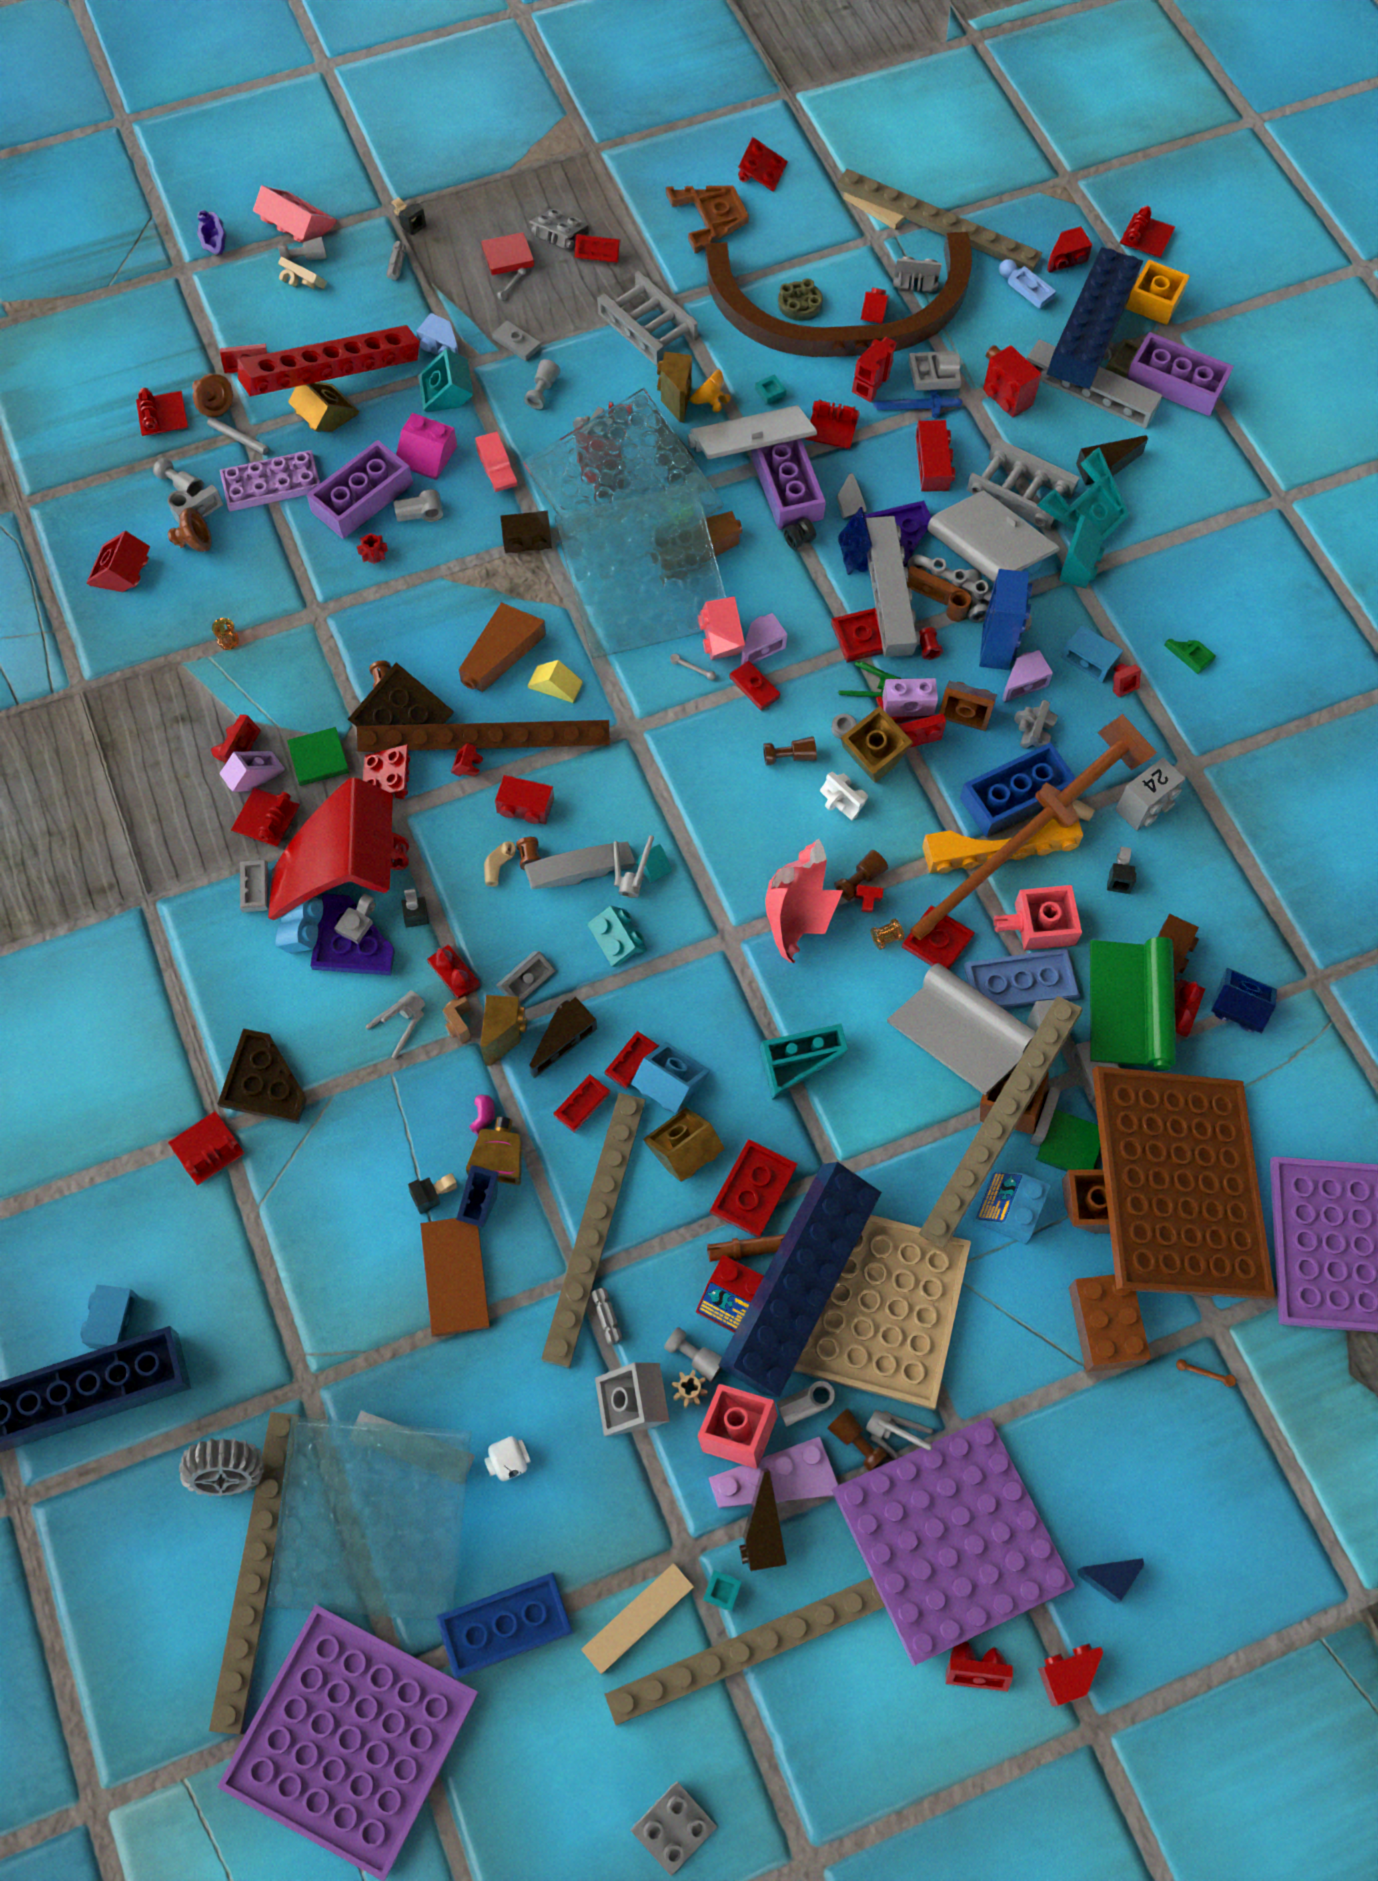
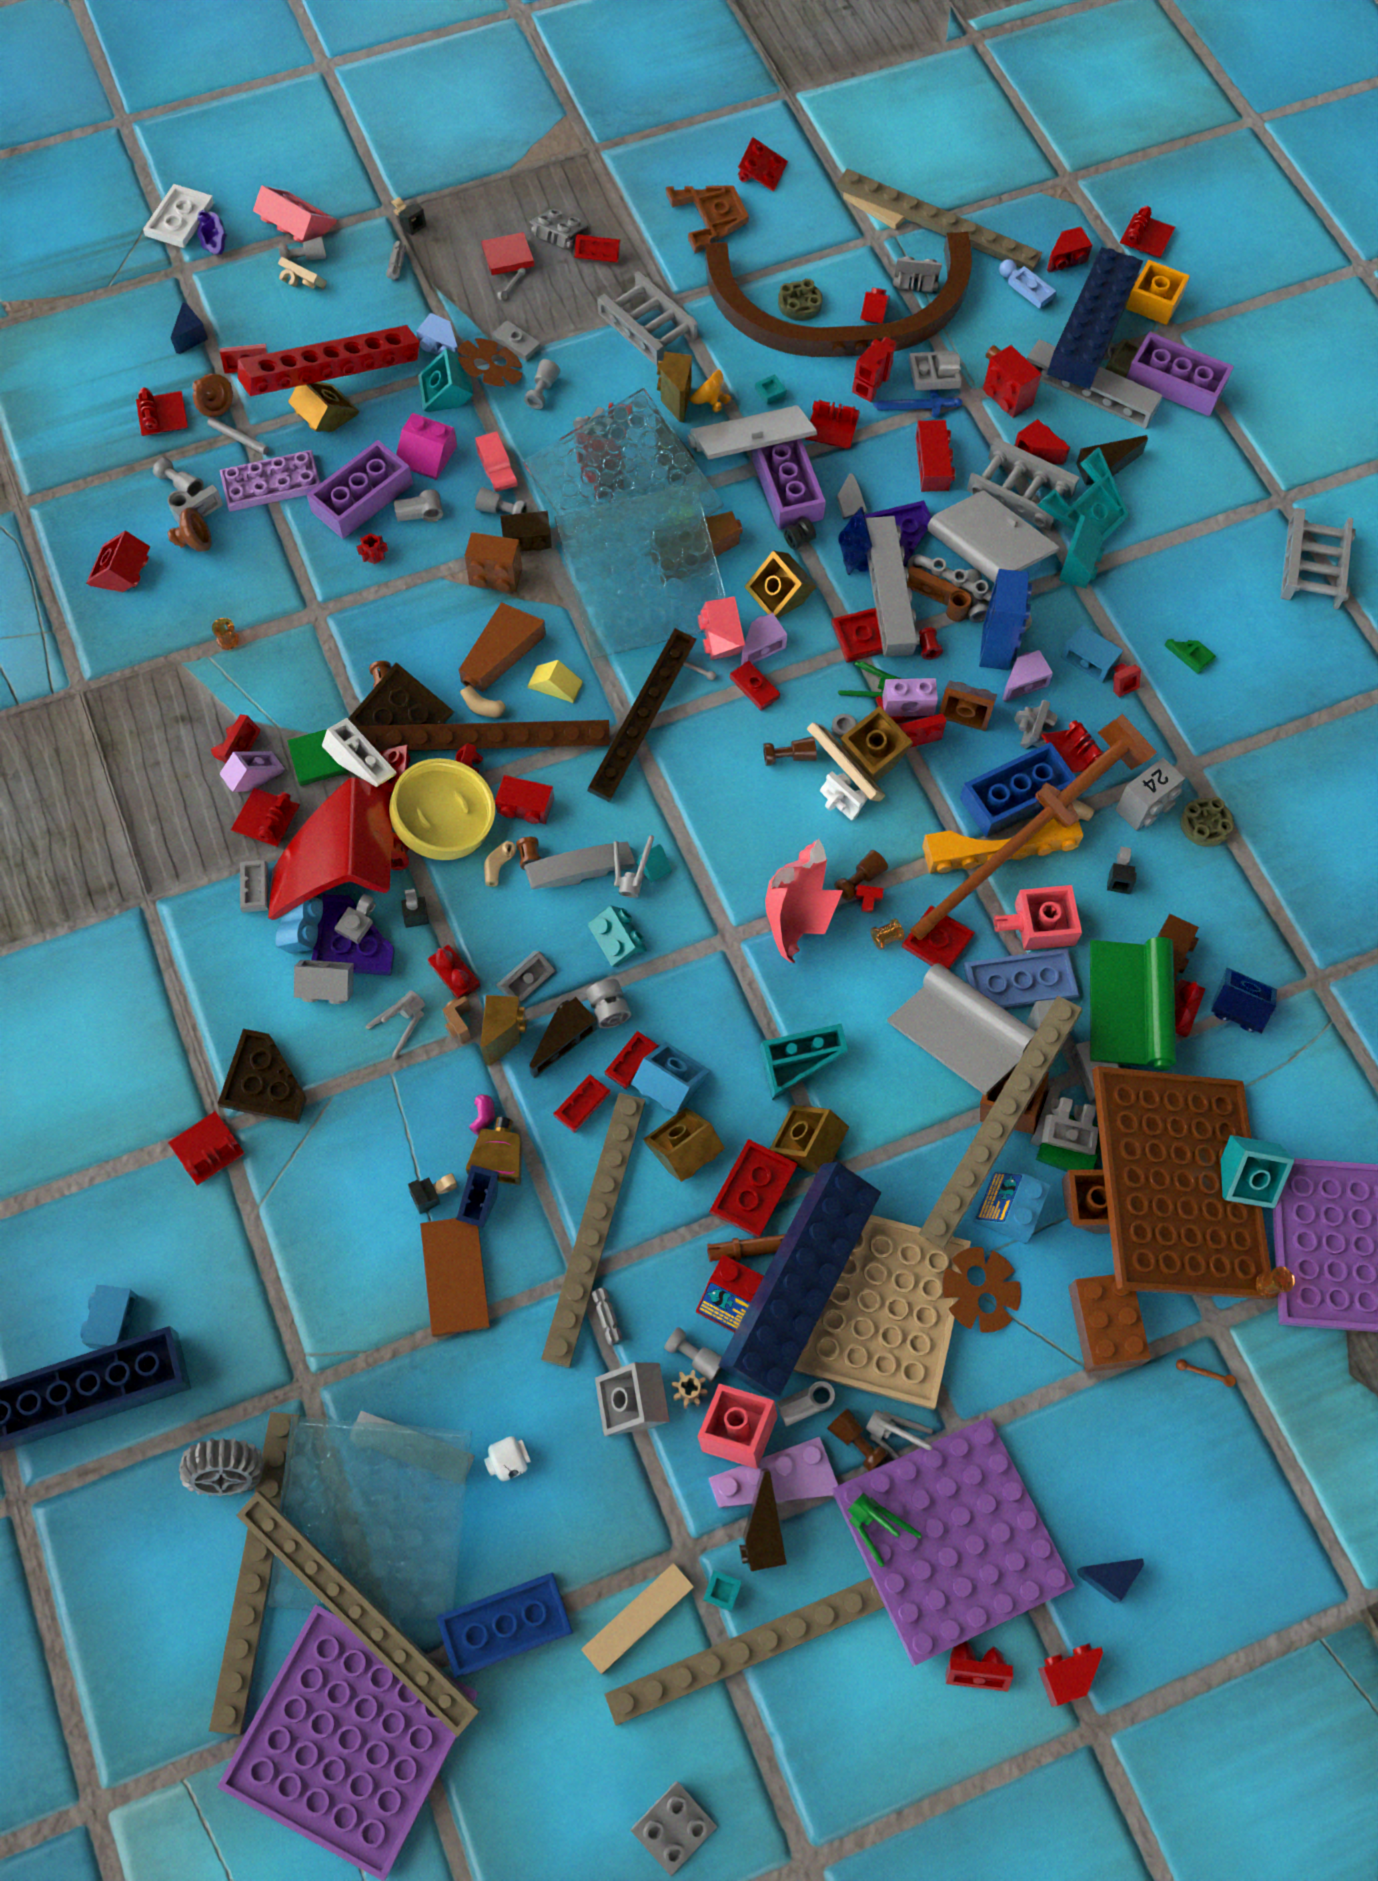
none -> white plate [143,184,214,248]
none -> dark blue slope [170,303,208,354]
none -> dark tan plate [236,1491,481,1737]
none -> light grey brick [294,960,354,1004]
none -> white slope [322,718,397,787]
none -> light yellow brick [389,758,495,860]
none -> dark orange piece [458,338,523,387]
none -> tan arm [459,685,506,718]
none -> dark orange brick [464,532,522,592]
none -> light grey piece [475,487,528,514]
none -> light grey wheel [586,979,631,1029]
none -> dark brown plate [587,628,697,803]
none -> pearl gold slope [744,550,817,619]
none -> pearl gold slope [769,1105,849,1173]
none -> tan tile [807,722,886,802]
none -> green plant [847,1493,922,1567]
none -> dark orange piece [943,1247,1021,1333]
none -> red slope [1014,419,1070,465]
none -> red hinge [1041,720,1103,773]
none -> light grey plate [1042,1097,1099,1155]
none -> olive tile [1180,797,1234,847]
none -> teal slope [1221,1135,1295,1209]
none -> clear orange bush [1256,1266,1295,1298]
none -> light grey fence [1280,508,1356,609]

